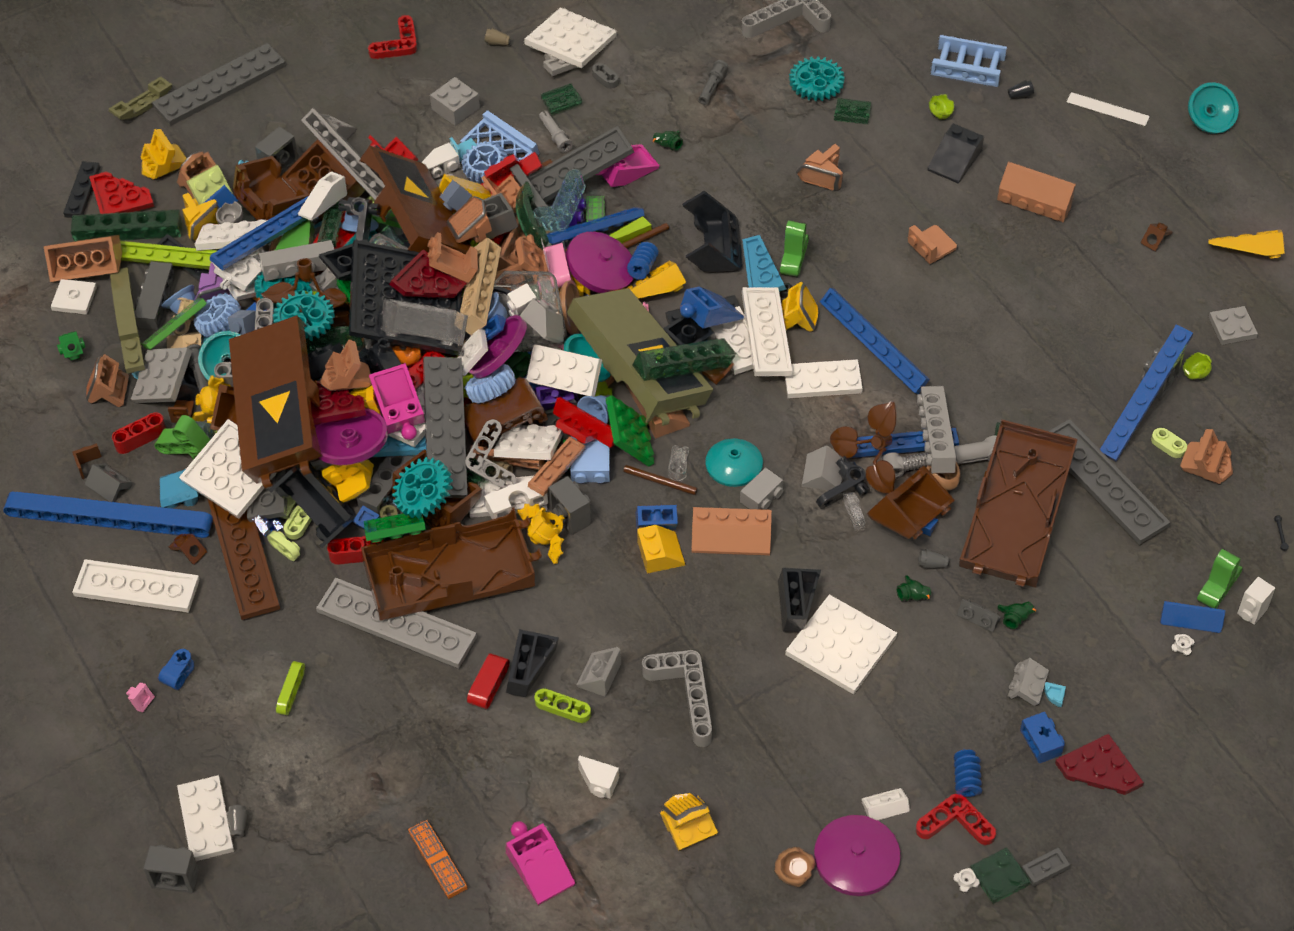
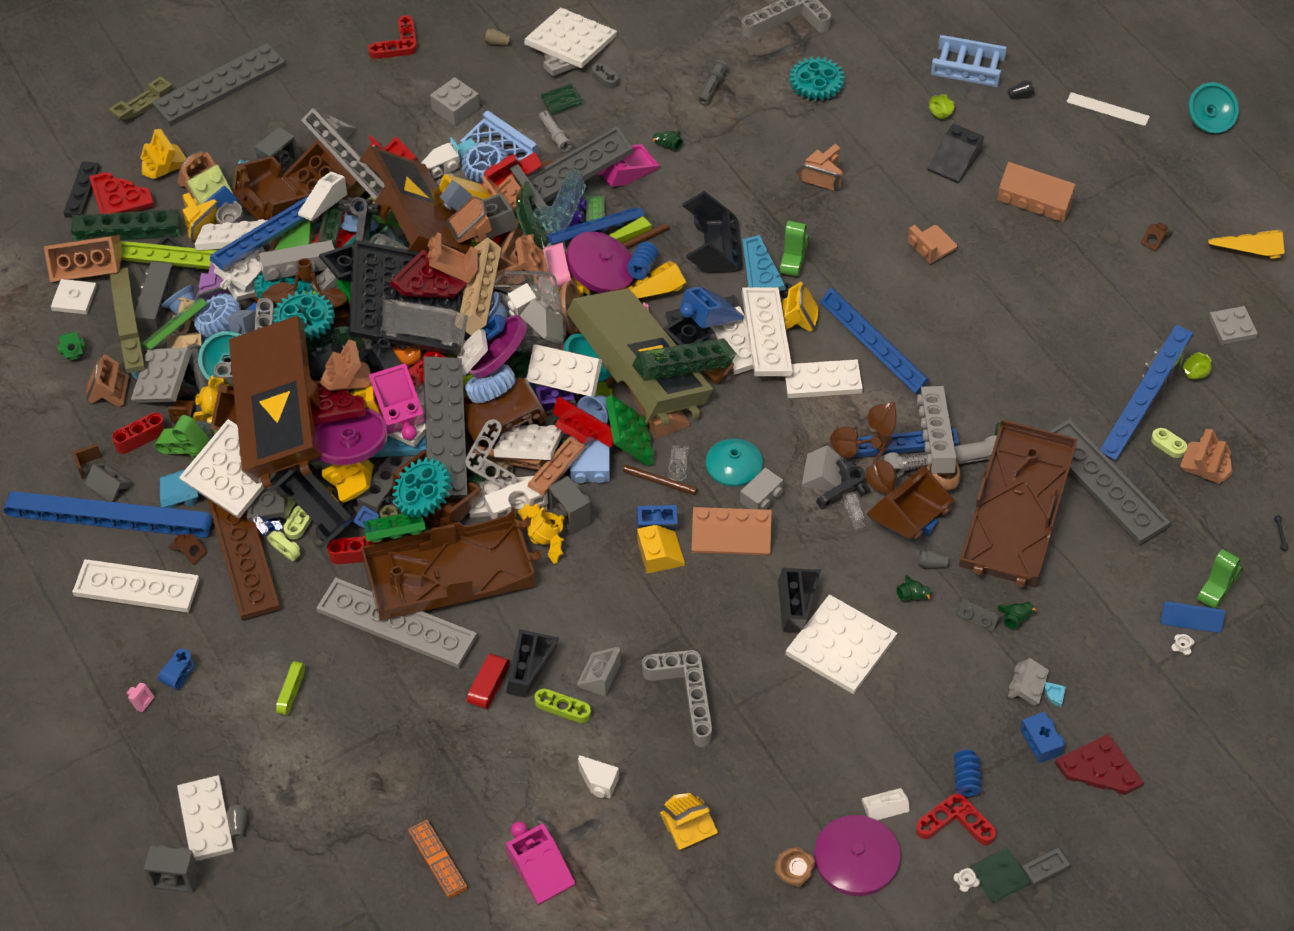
clear green plate [834,98,871,124] -> none
white brick [1237,577,1275,625] -> none

